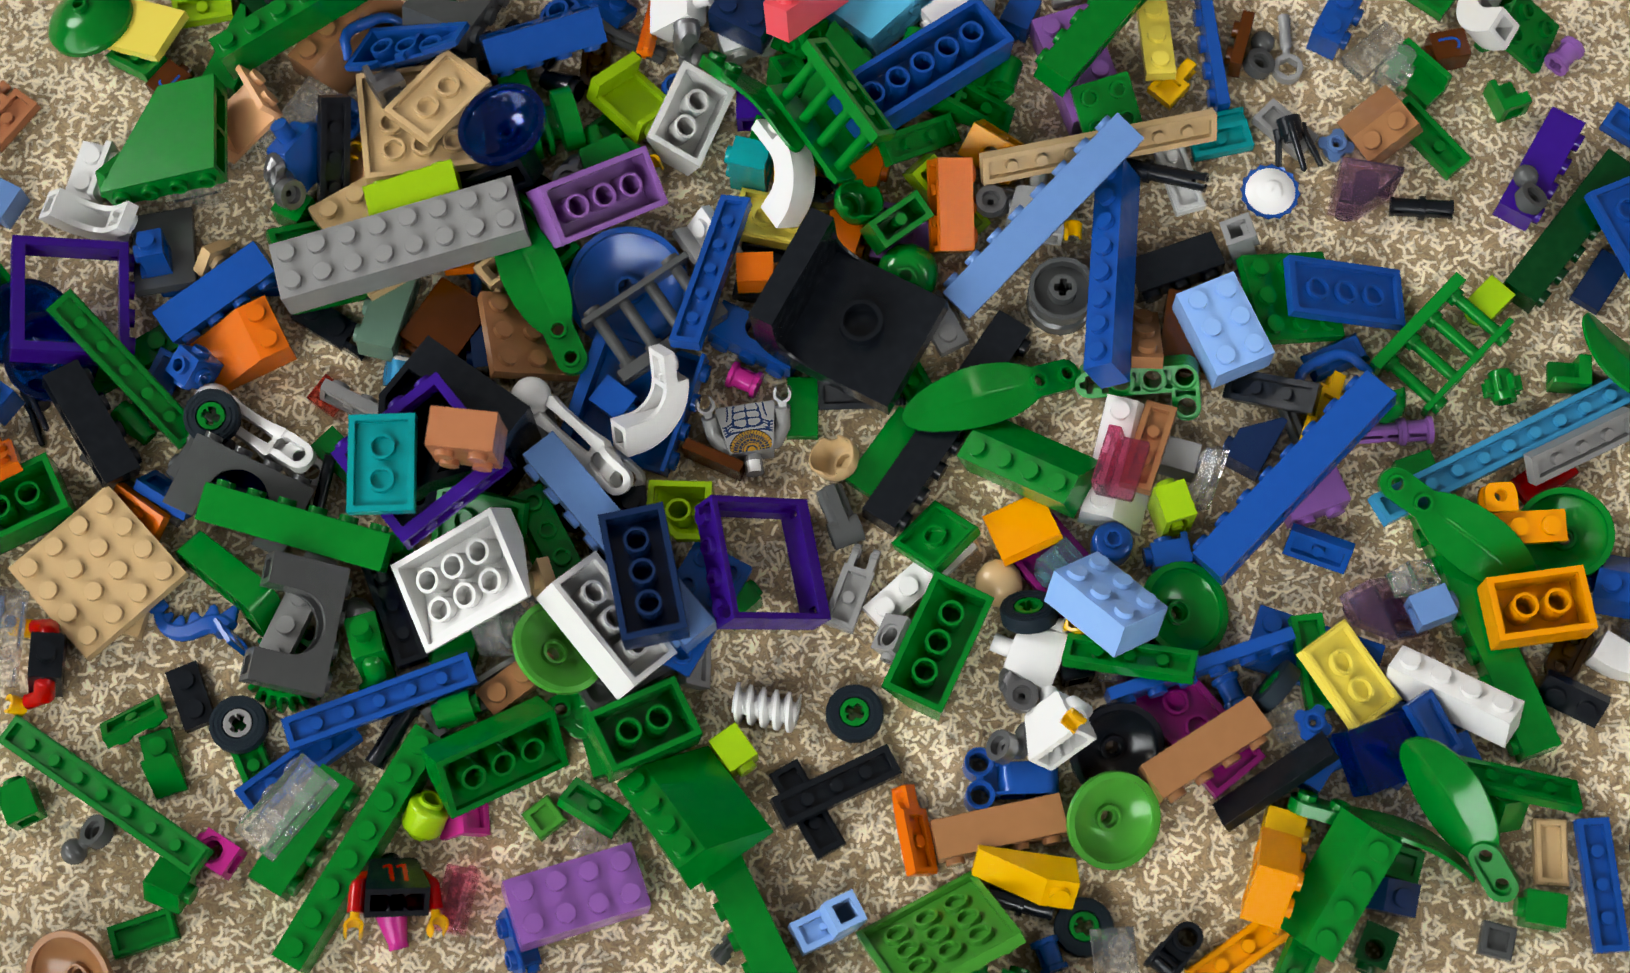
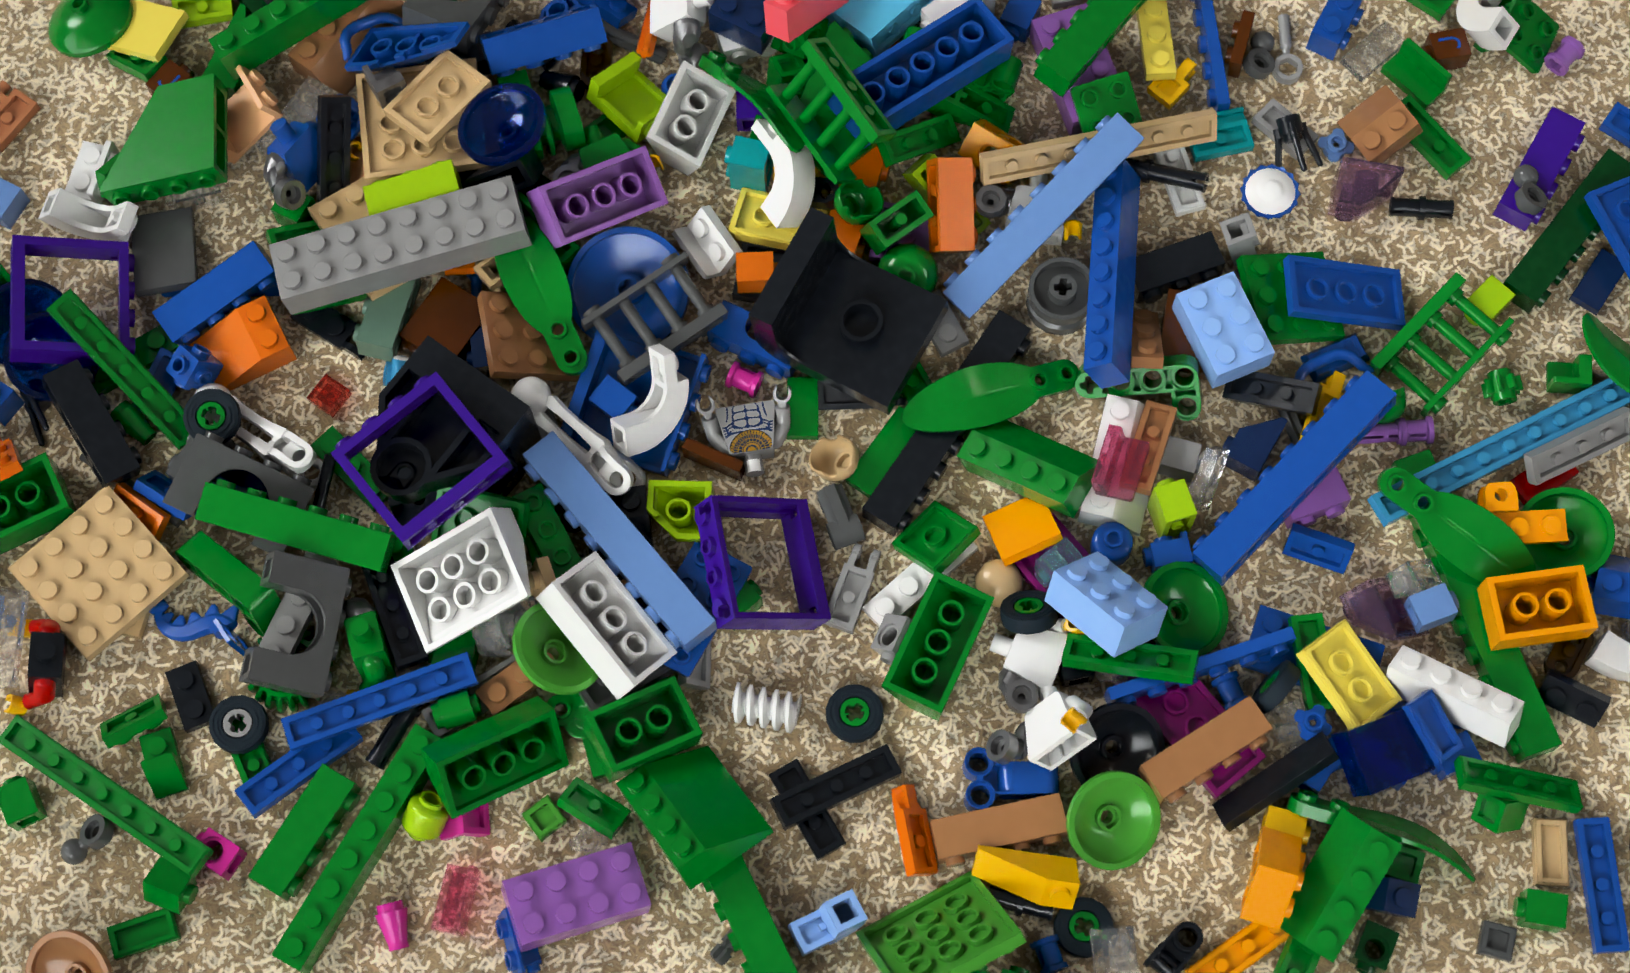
blue brick [133,228,173,279] -> none
tan plate [193,239,238,277] -> none
clear brick [234,753,340,862] -> none
light grey hinge [319,378,379,415] -> none
black torso [343,852,449,940] -> none
teal plate [346,413,418,516] -> none
nougat brick [424,405,508,472] -> none
dark blue brick [598,502,690,651] -> none
blue plate [668,194,752,351] -> none
lime brick [708,722,759,778] -> none
clear brick [1370,42,1417,96] -> none
green plant [1400,736,1520,902] -> none
green panel [1483,79,1532,123] -> none

